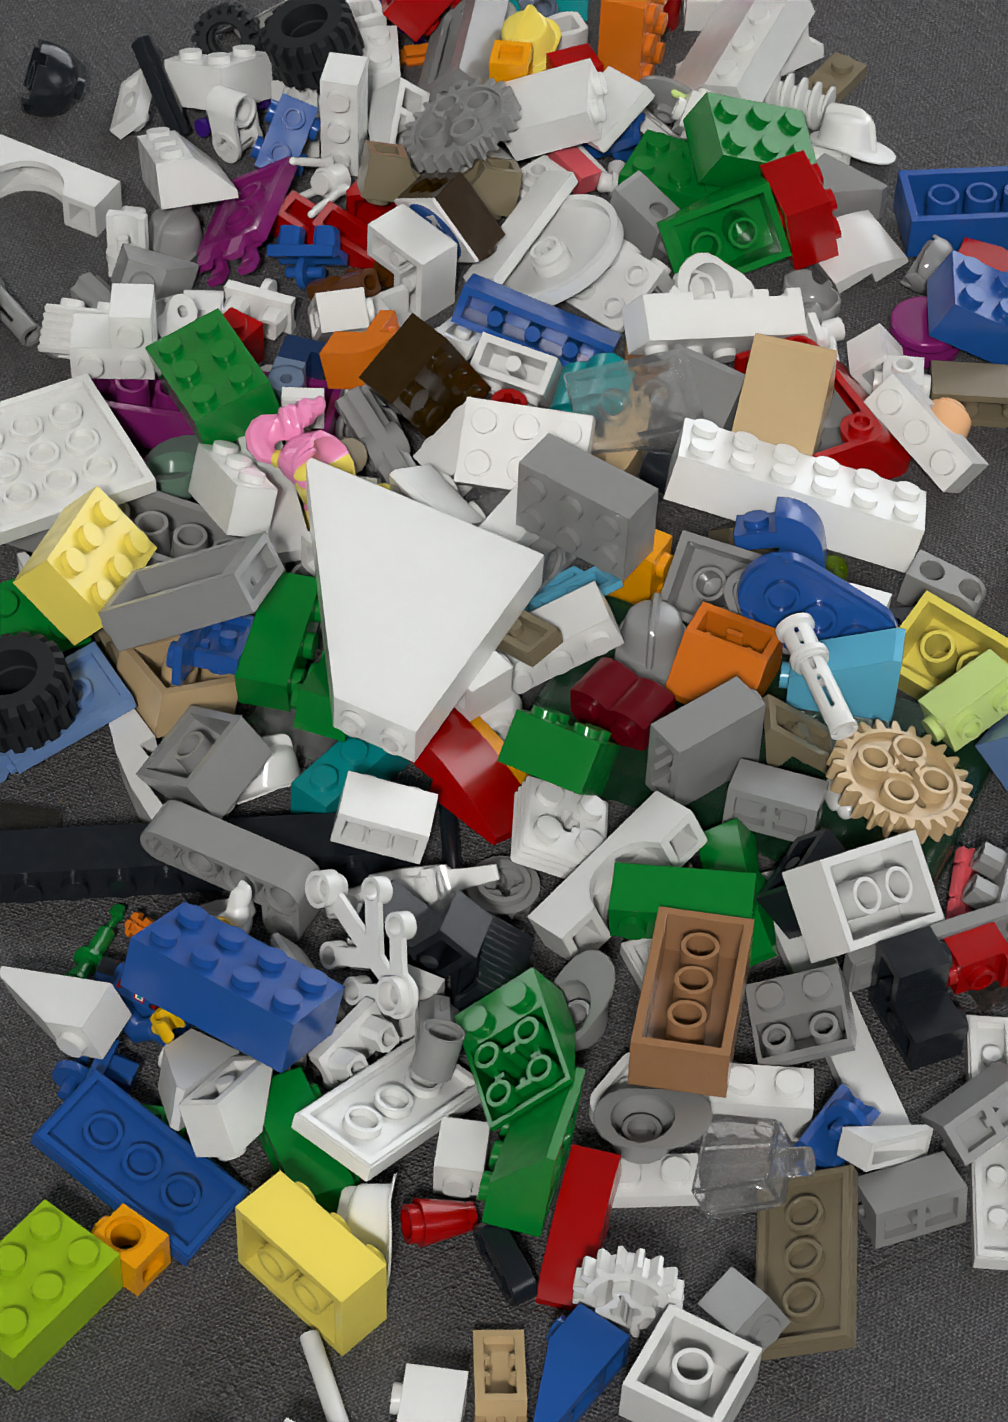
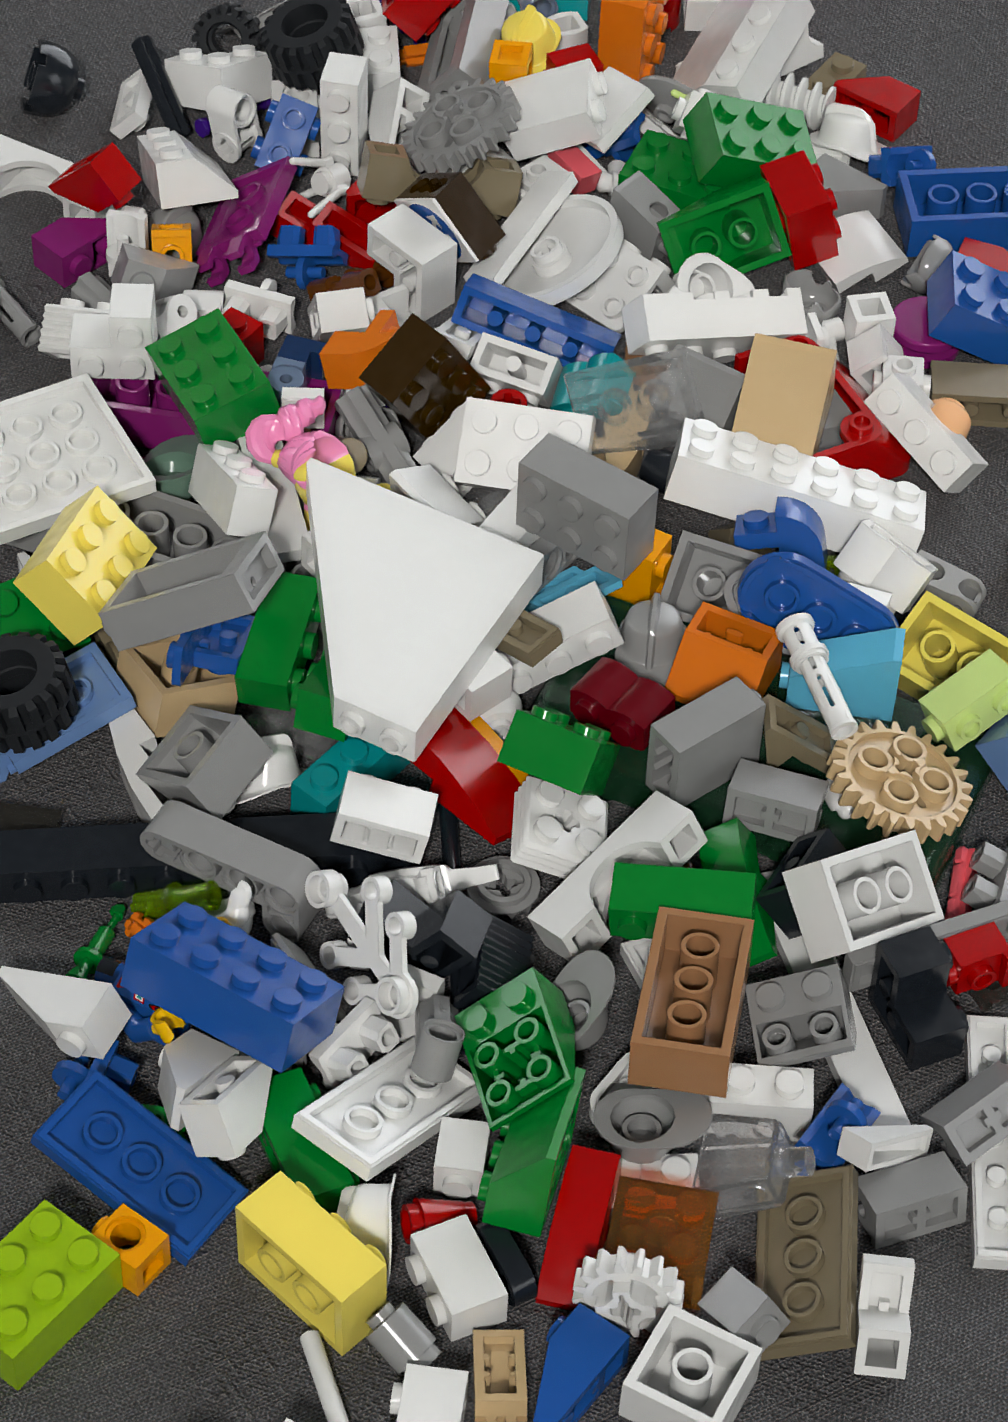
none -> magenta slope [31,217,108,288]
none -> red slope [48,142,142,212]
none -> clear neon green axle [130,881,222,919]
none -> light orange brick [151,223,192,262]
none -> light grey brick [365,1301,441,1374]
none -> white brick [405,1214,508,1342]
none -> clear orange brick [605,1176,719,1310]
none -> white brick [833,519,938,615]
none -> red slope [834,76,921,143]
none -> white brick [843,291,896,344]
none -> white brick [852,1253,915,1379]
none -> blue hips [868,145,937,187]

